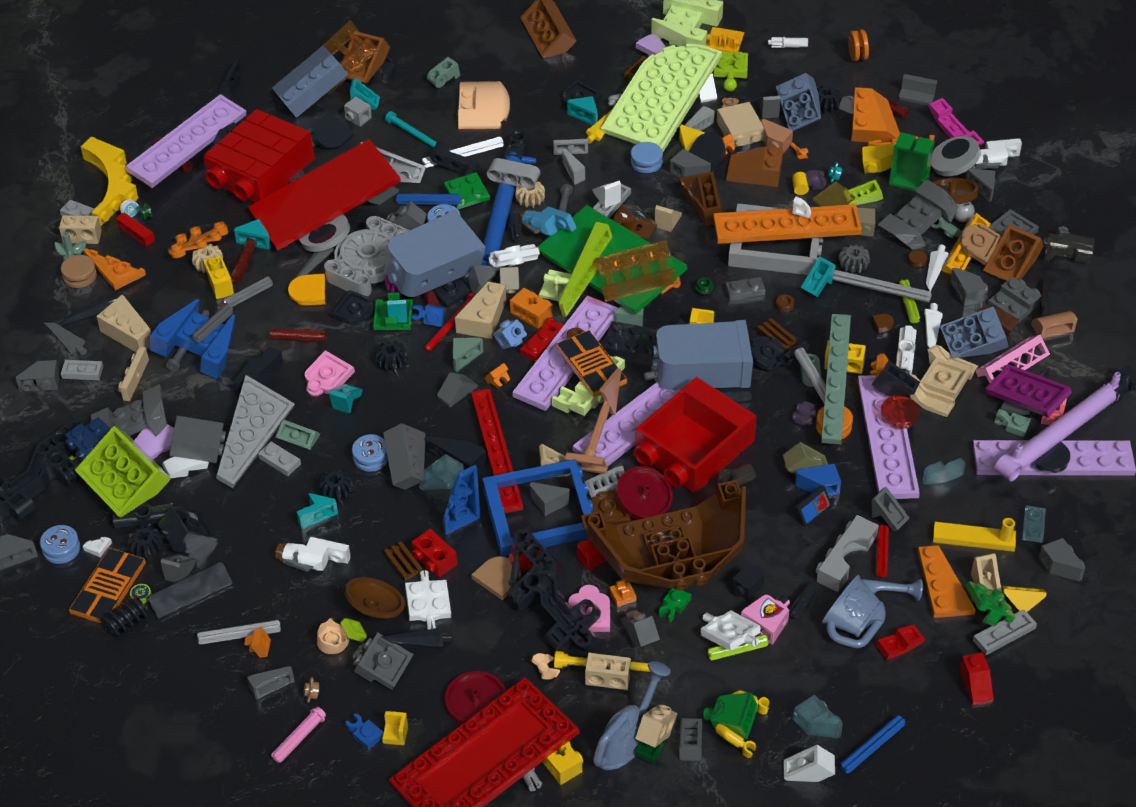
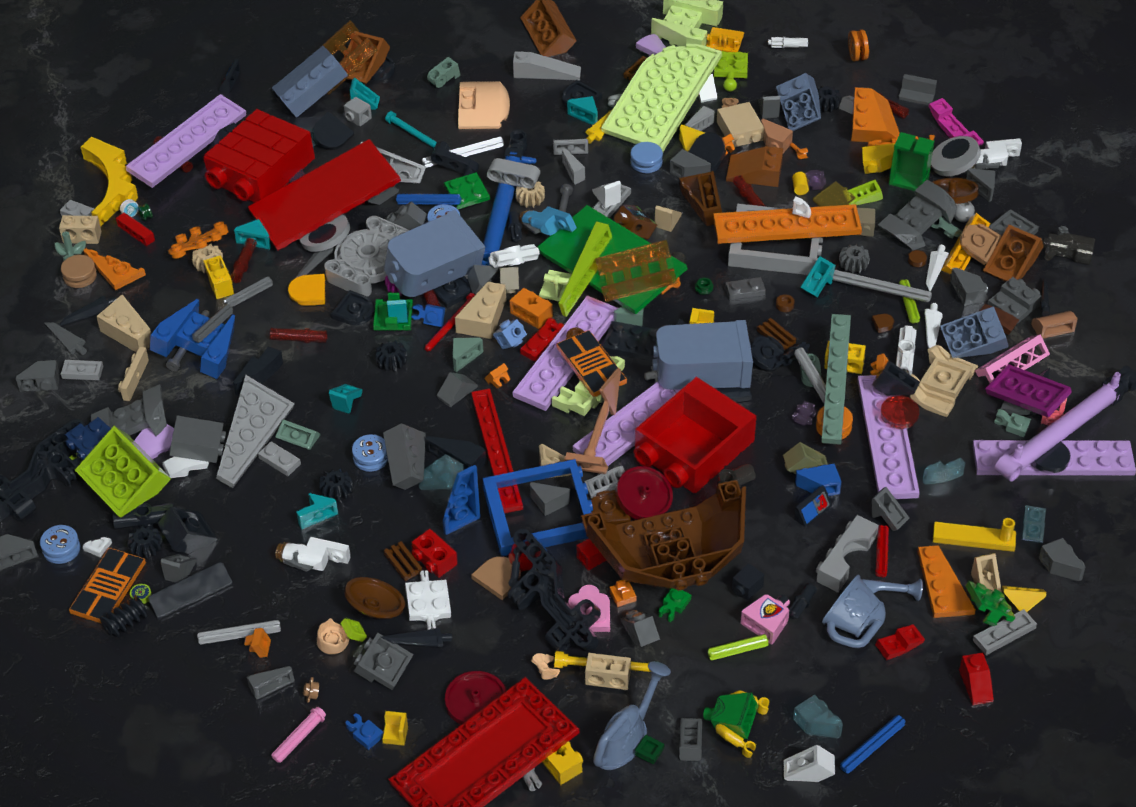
bright pink plate [305,351,355,396] -> none
tan brick [635,705,677,747] -> none
white plate [701,610,761,651] -> none
teal plate [828,163,842,183] -> none
none -> light grey wedge [513,51,581,80]
none -> clear red pin [733,175,766,207]

